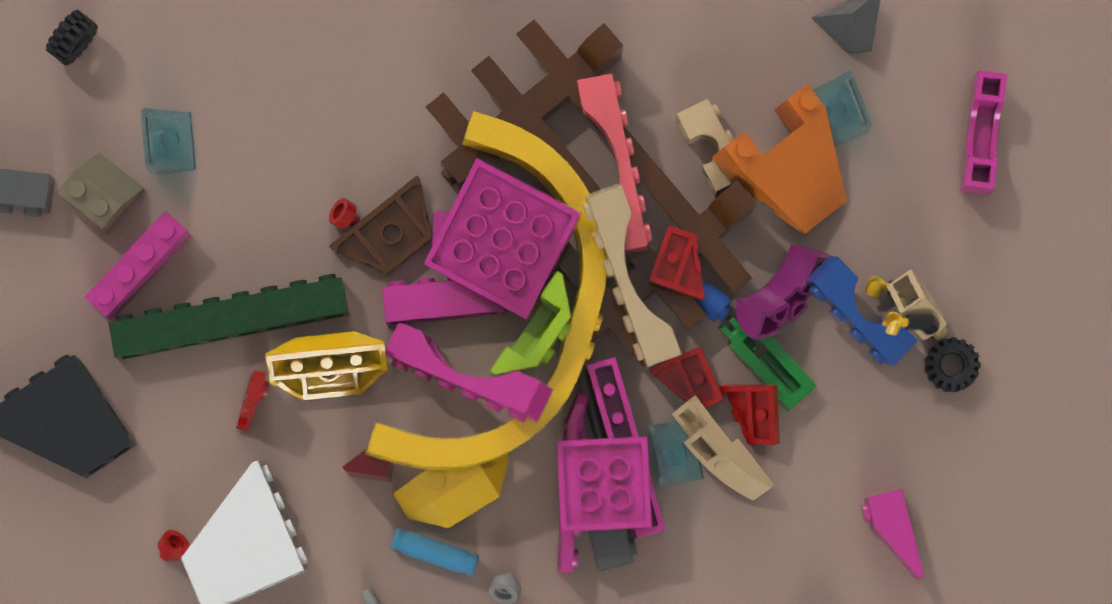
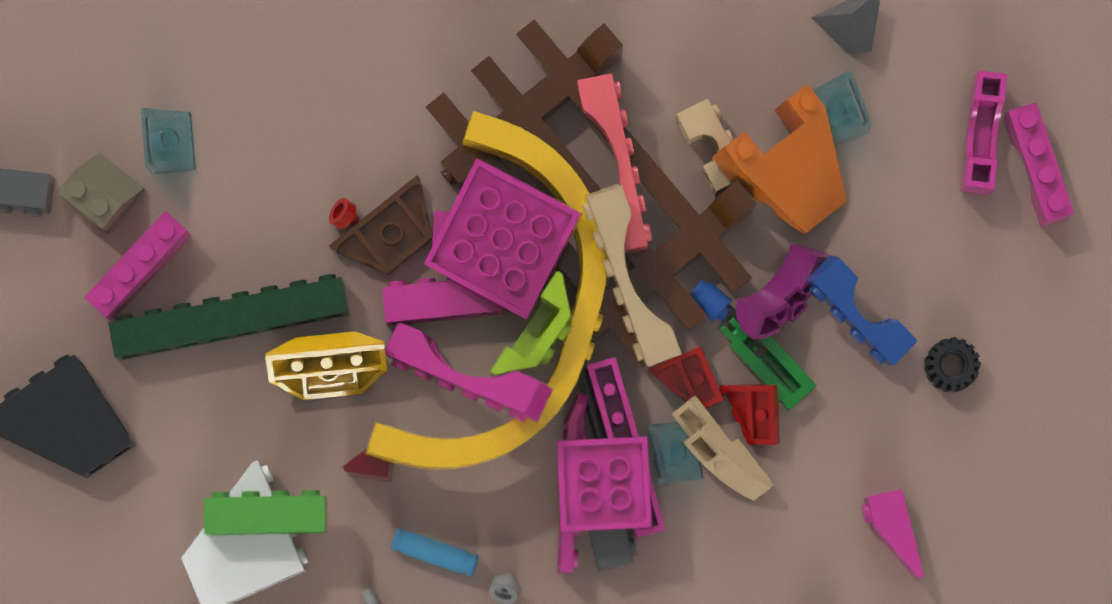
black tyre [46,10,98,66] -> none
red tile [157,530,190,561] -> none
red wing [236,370,270,431] -> none
yellow wedge [393,454,510,528] -> none
red wing [649,225,704,301] -> none
torso [865,269,947,341] -> none
none -> bright green brick [204,490,327,536]
none -> dark pink arch [1003,102,1074,227]

